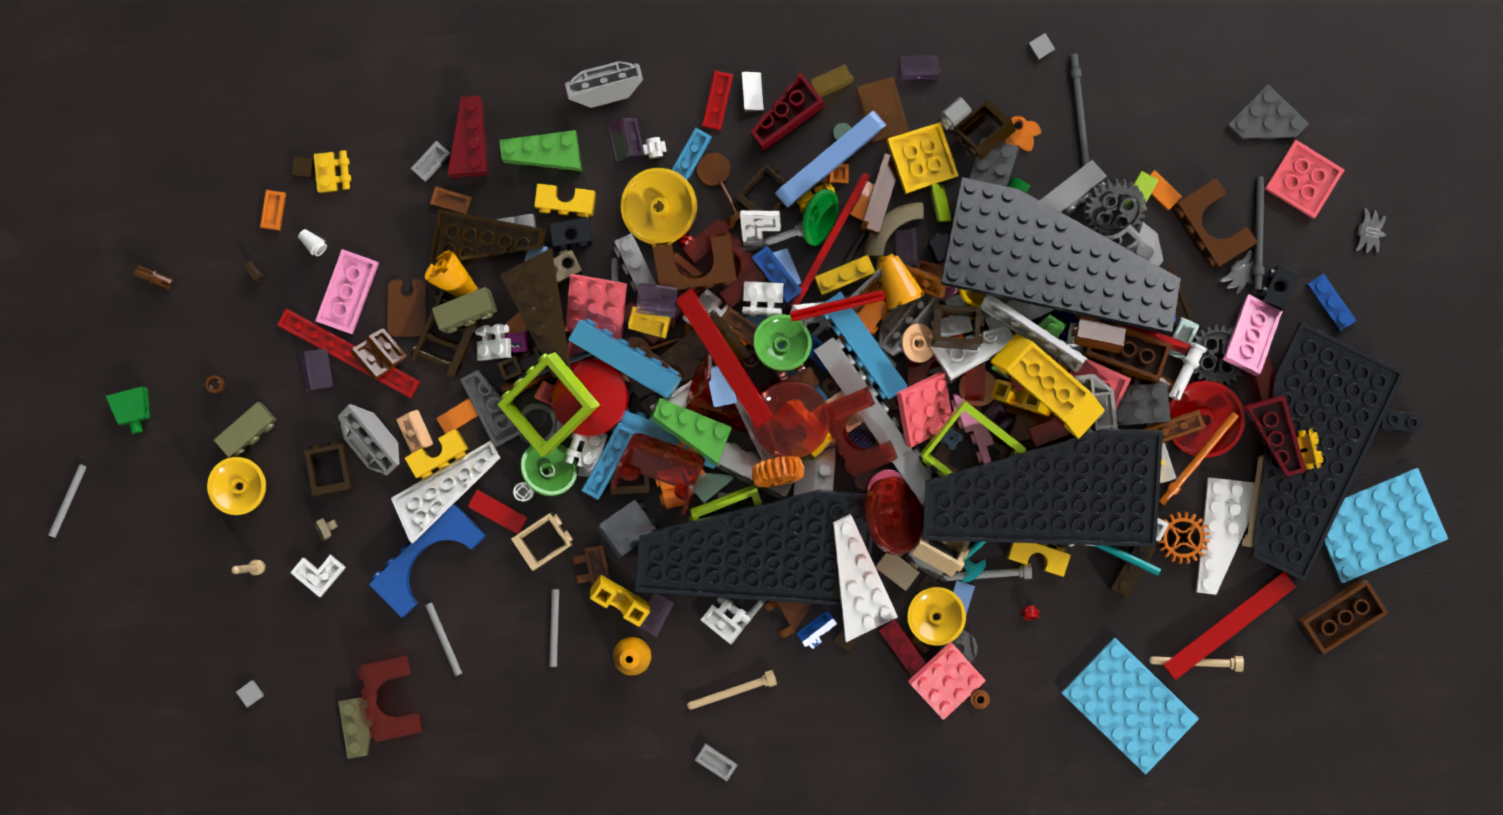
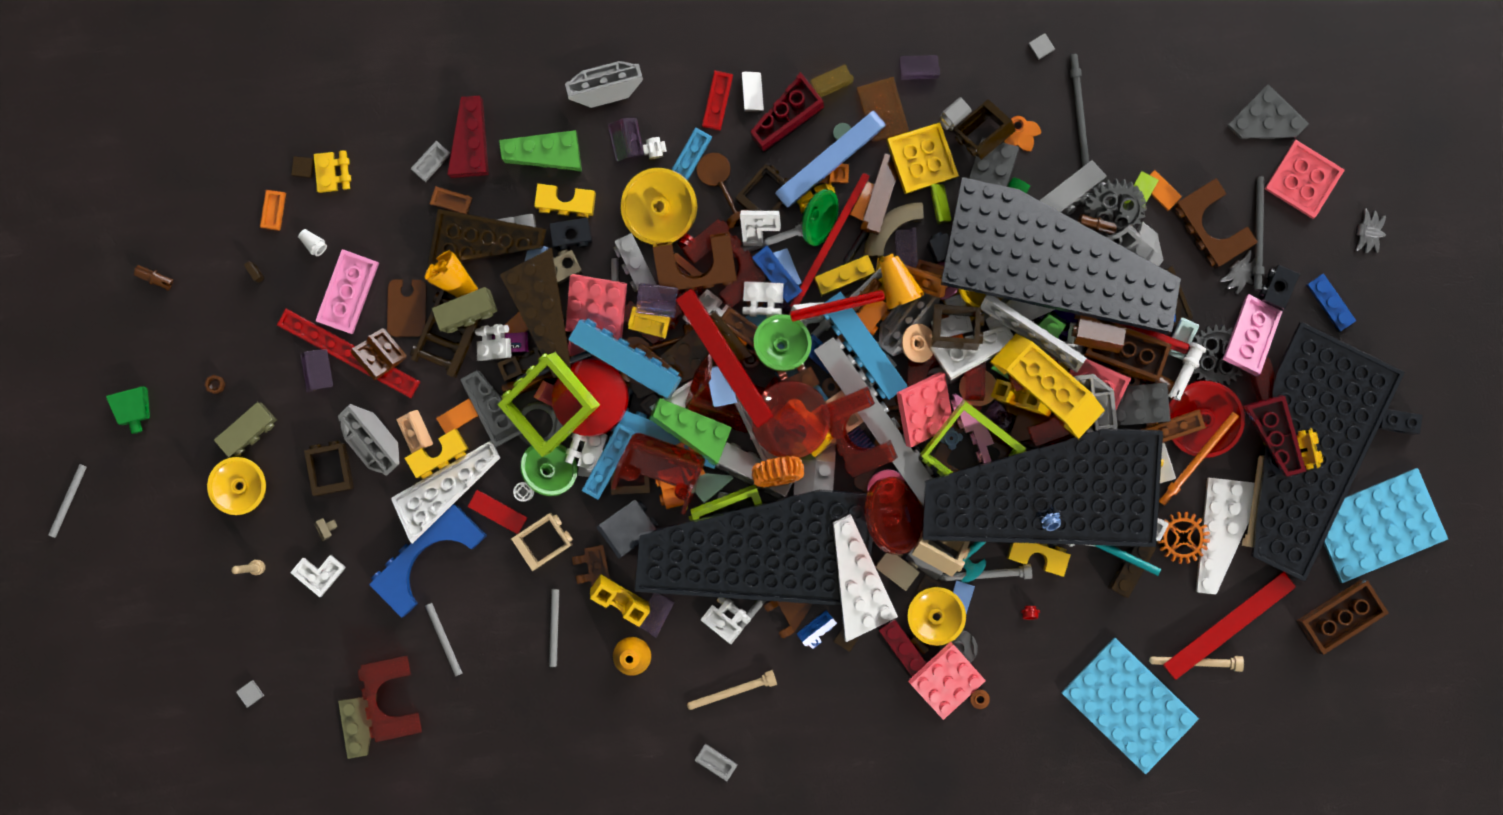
none -> medium blue plate [1041,513,1061,531]
none -> reddish brown axle [1078,214,1117,235]

